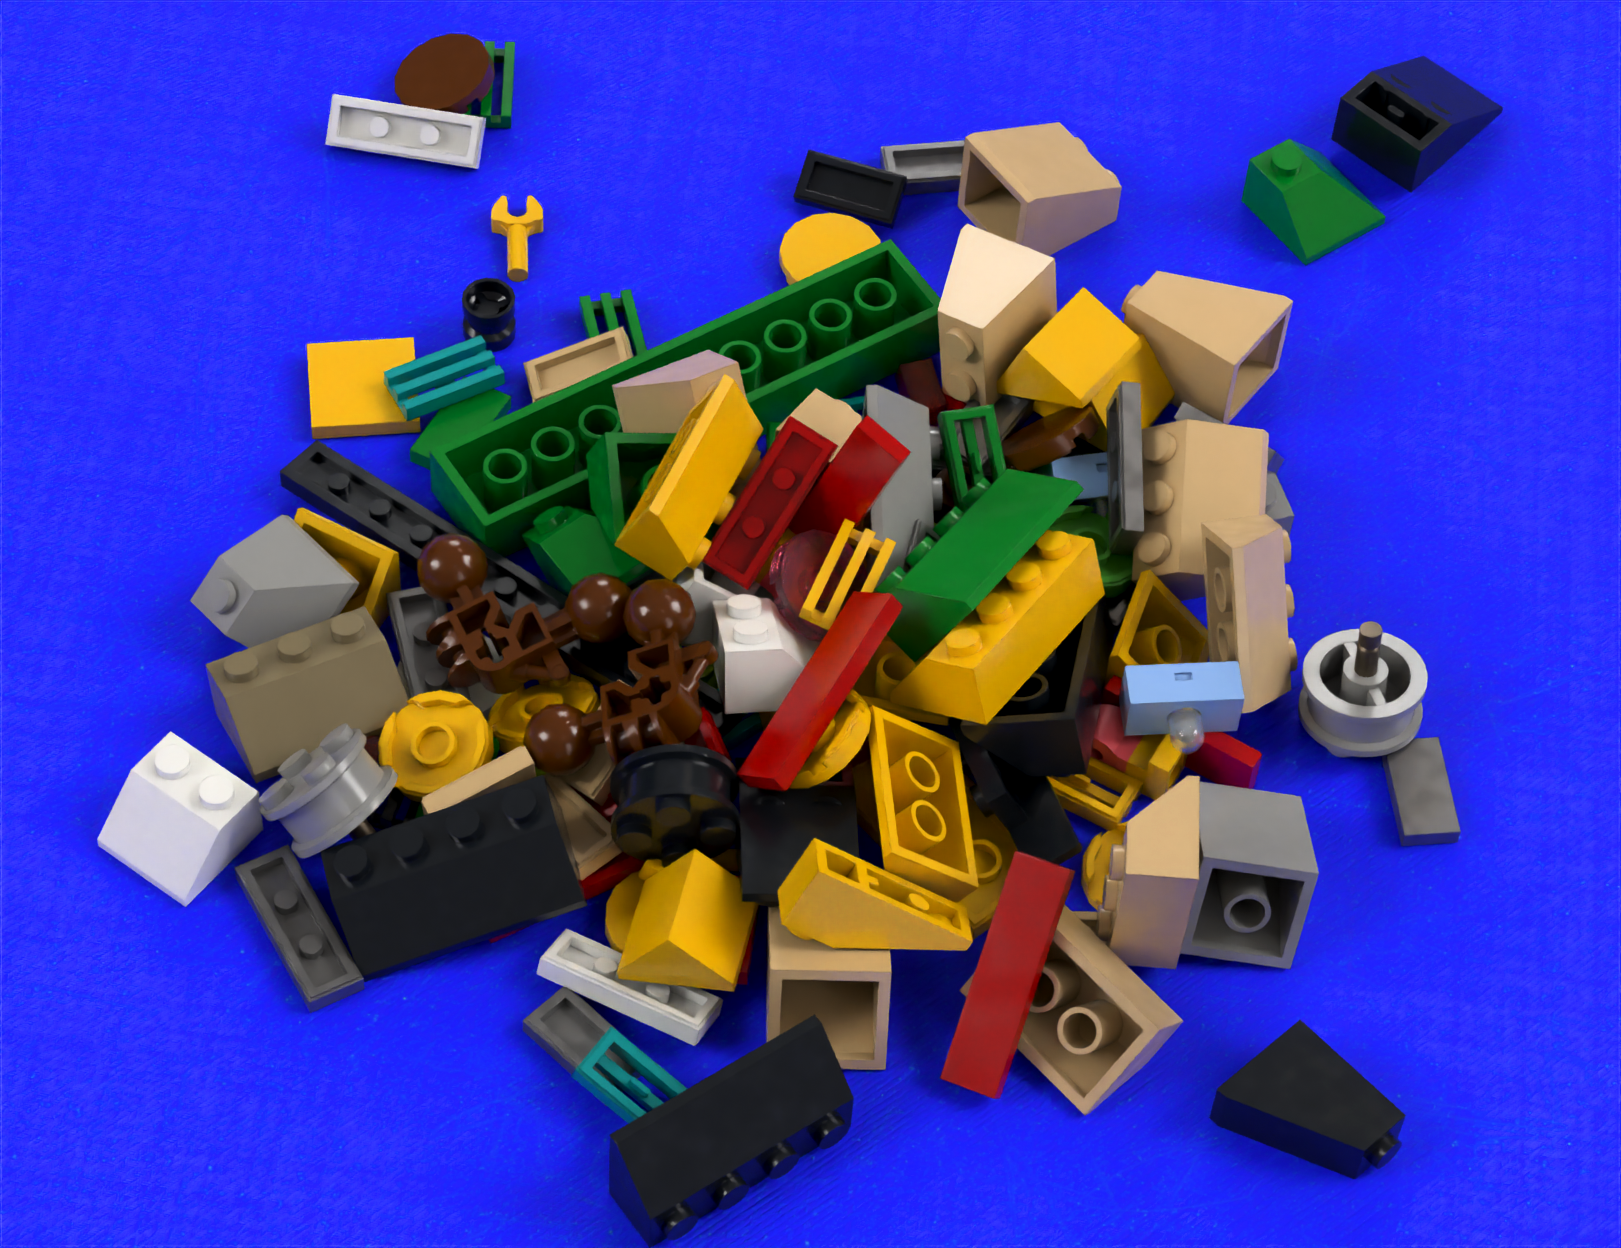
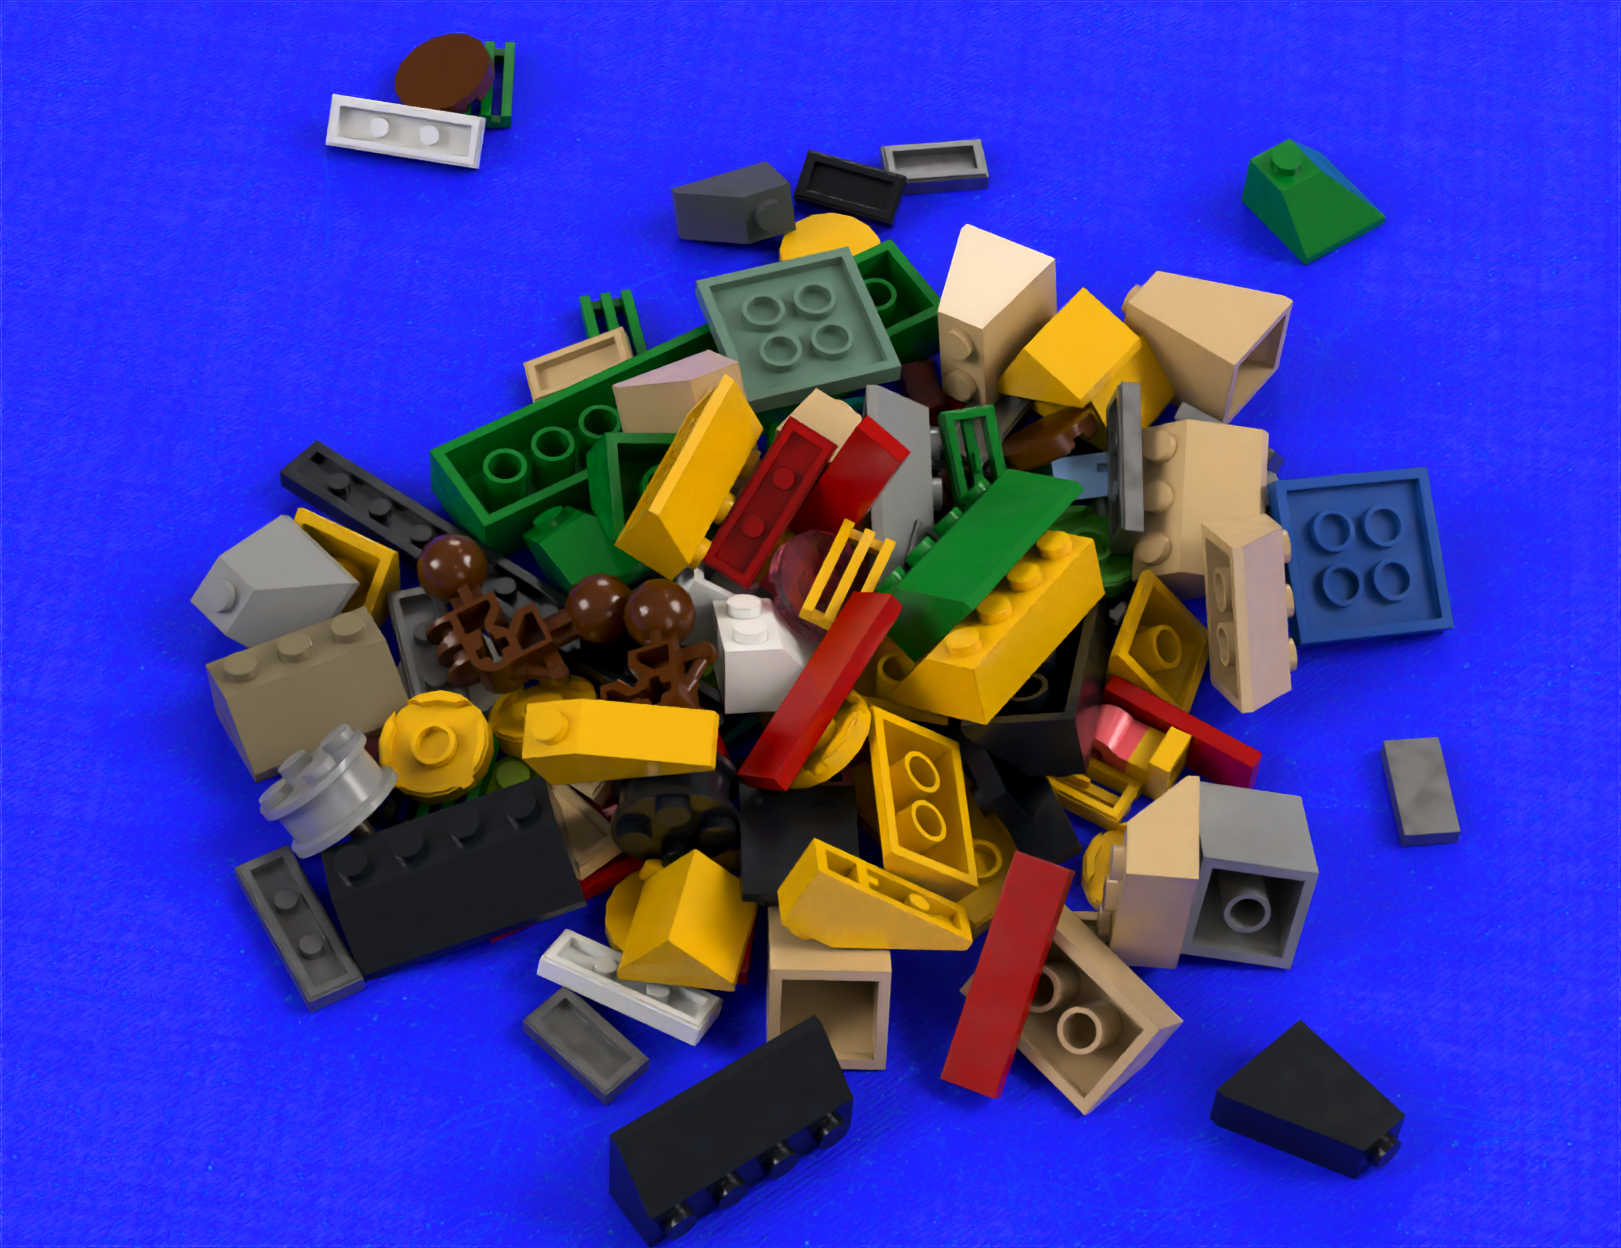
white slope [97,731,263,907] -> none
yellow tile [307,337,421,439] -> none
teal tile [384,335,505,421] -> none
green tile [410,376,511,470] -> none
tan tile [421,746,536,815] -> none
black wheel [462,278,516,352] -> none
yellow bar [491,195,543,282] -> none
teal tile [571,1026,687,1124] -> none
slope [957,122,1122,256] -> none
light blue piece [1119,661,1245,754] -> none
light grey wheel [1298,621,1428,758] -> none
black slope [1331,56,1503,192] -> none
none -> yellow slope [522,698,719,786]
none -> dark grey slope [671,161,796,244]
none -> sand green plate [695,246,901,413]
none -> blue plate [1267,467,1454,647]

